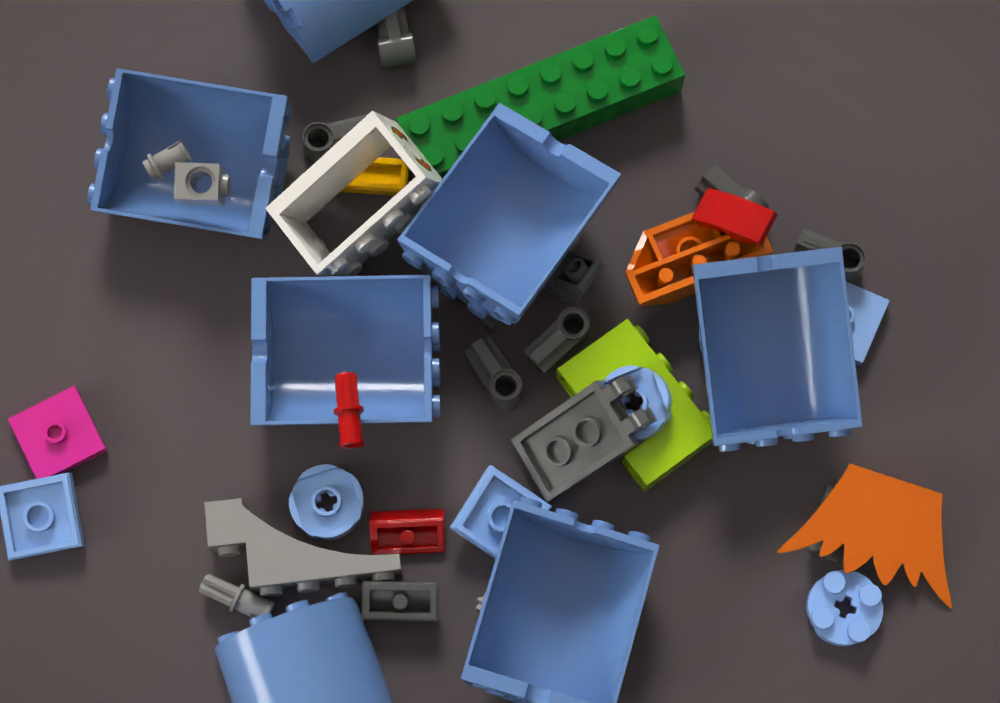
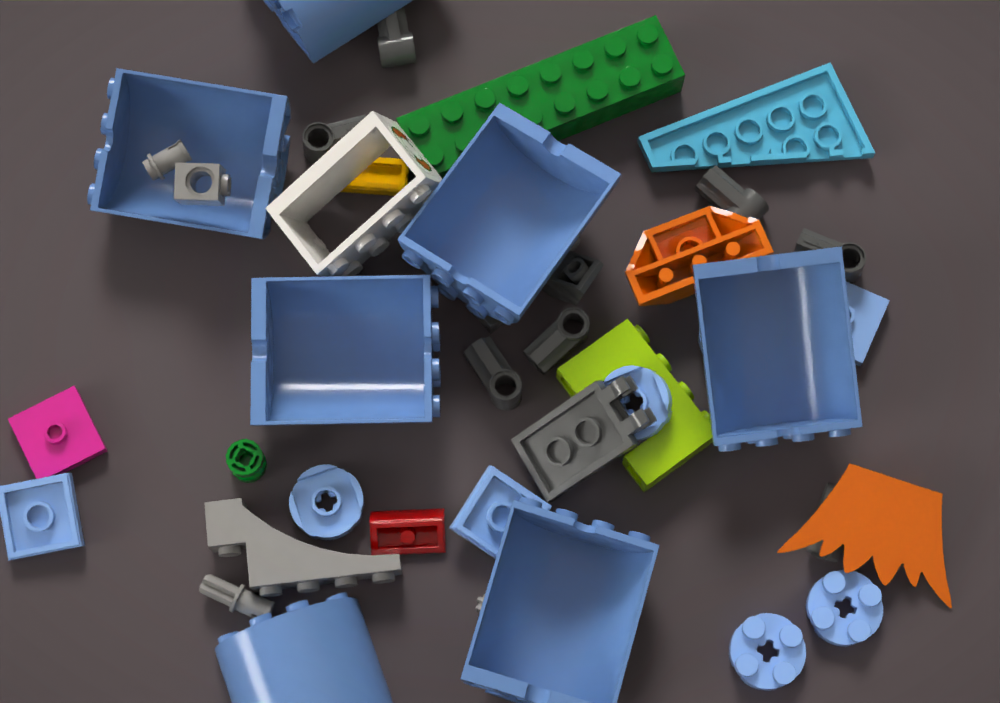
red axle [333,372,364,449] -> none
dark grey slope [362,581,439,621] -> none
red slope [691,188,778,246] -> none
none -> green wheel [226,439,267,483]
none -> medium azure wing [637,62,875,172]
none -> light blue plate [729,613,806,691]

